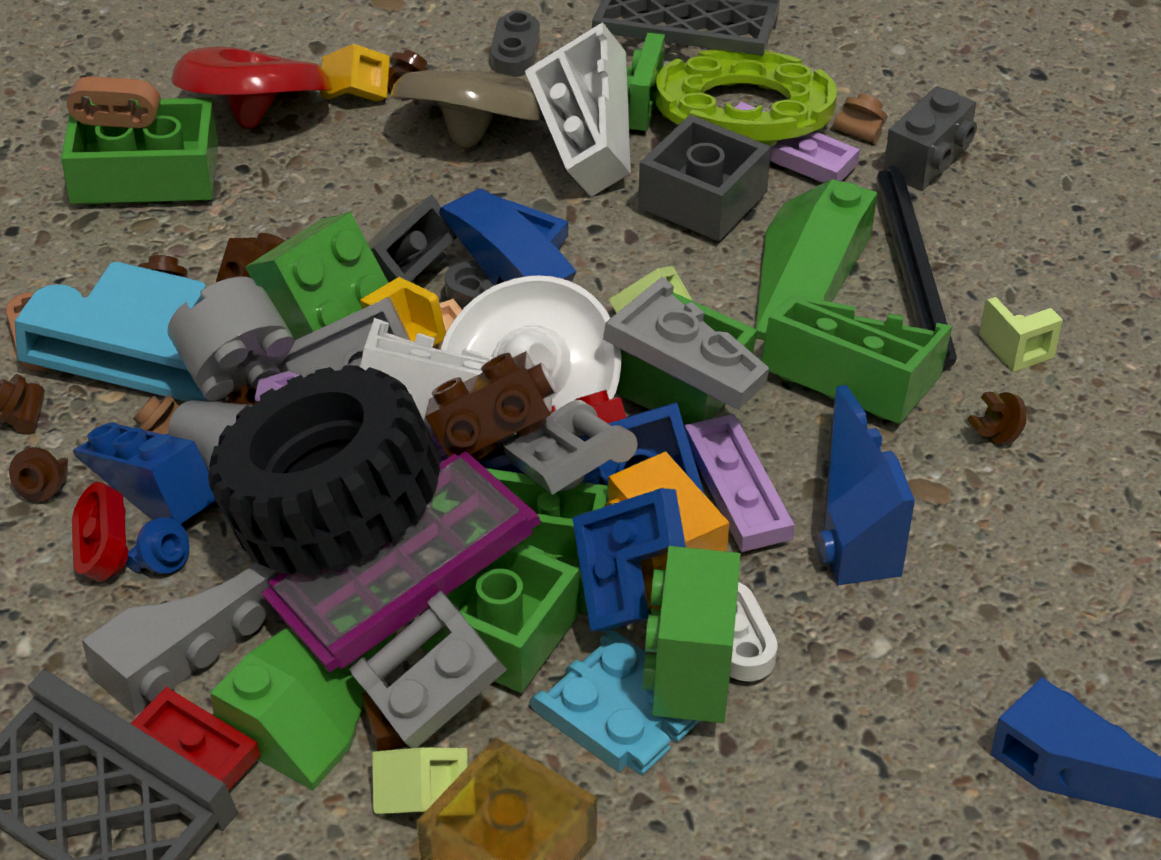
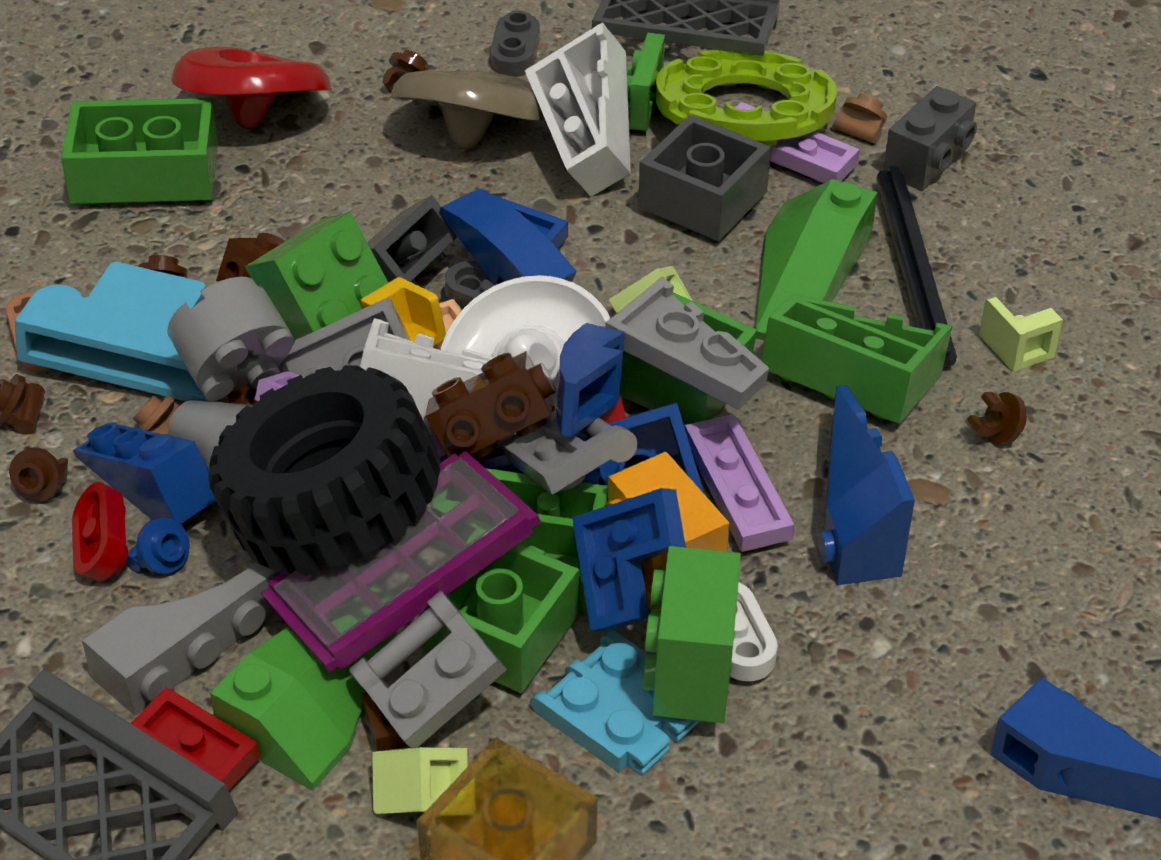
nougat beam [67,76,161,128] -> none
yellow panel [320,44,390,102] -> none
none -> blue slope [556,323,625,437]

